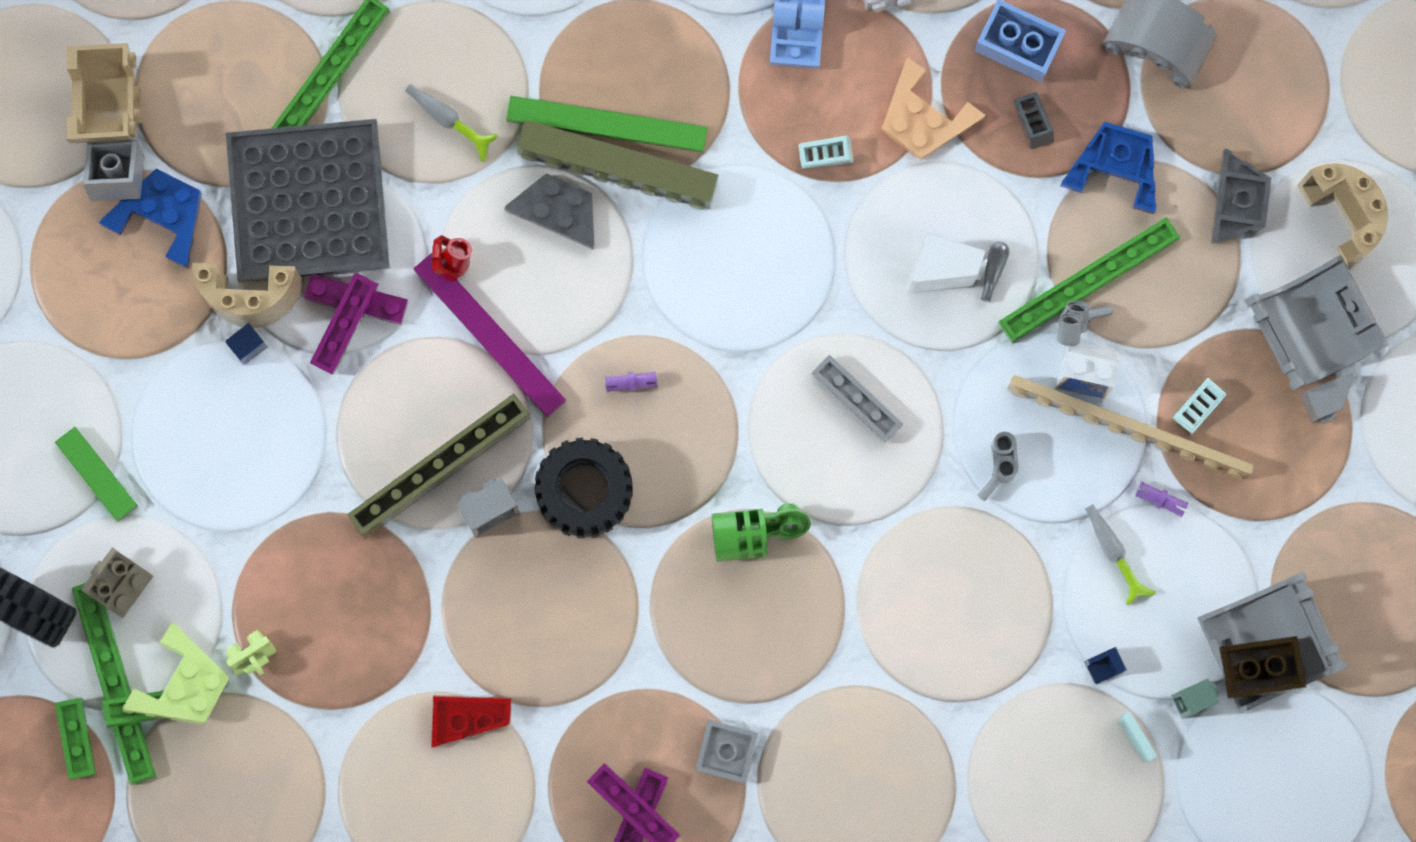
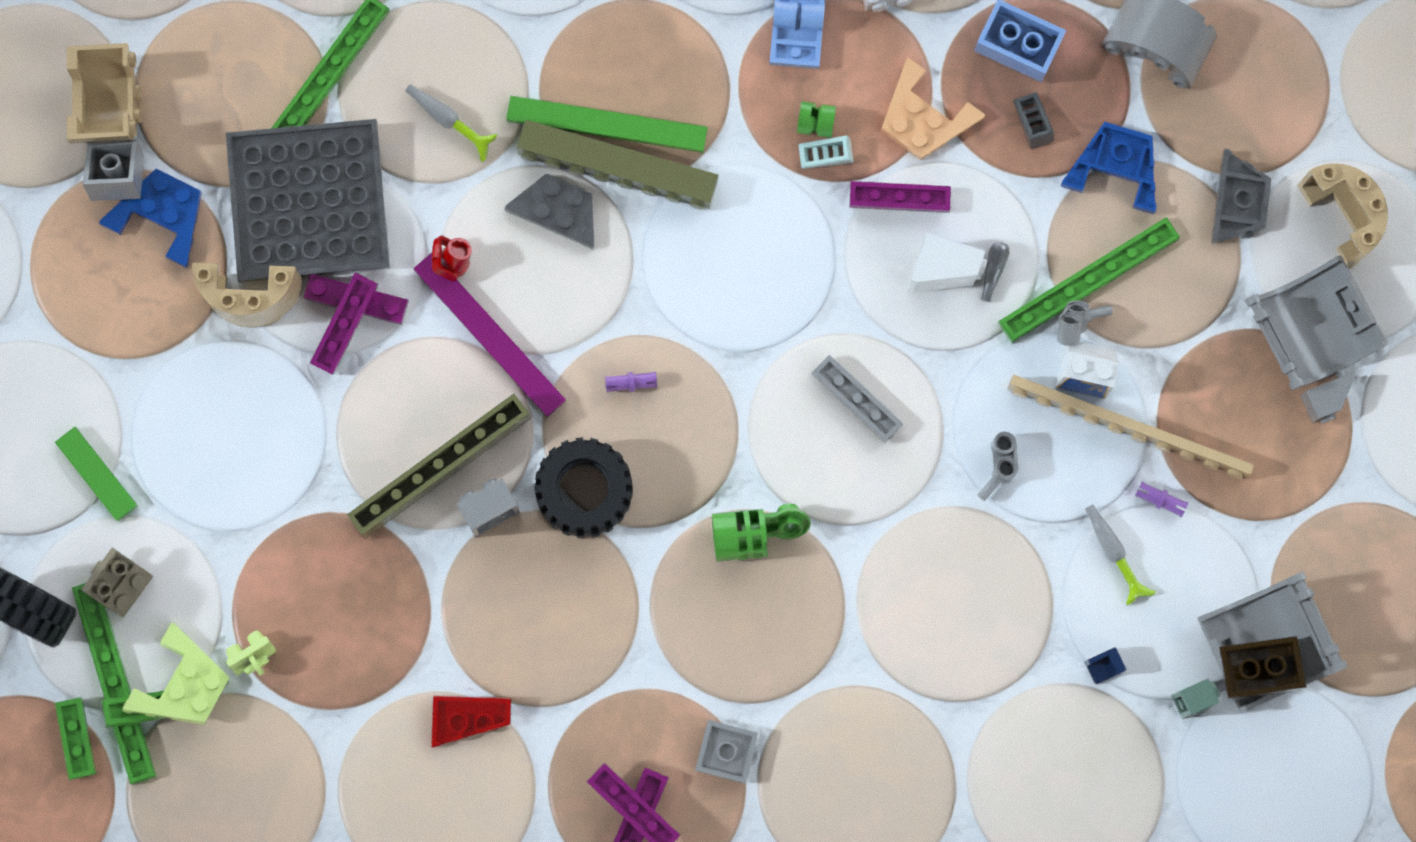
dark blue panel [225,323,268,365] -> none
light aqua tile [1118,711,1157,762] -> none
light aqua slope [1172,378,1227,435] -> none
none -> bright green wheel [797,101,836,138]
none -> magenta plate [849,181,951,213]

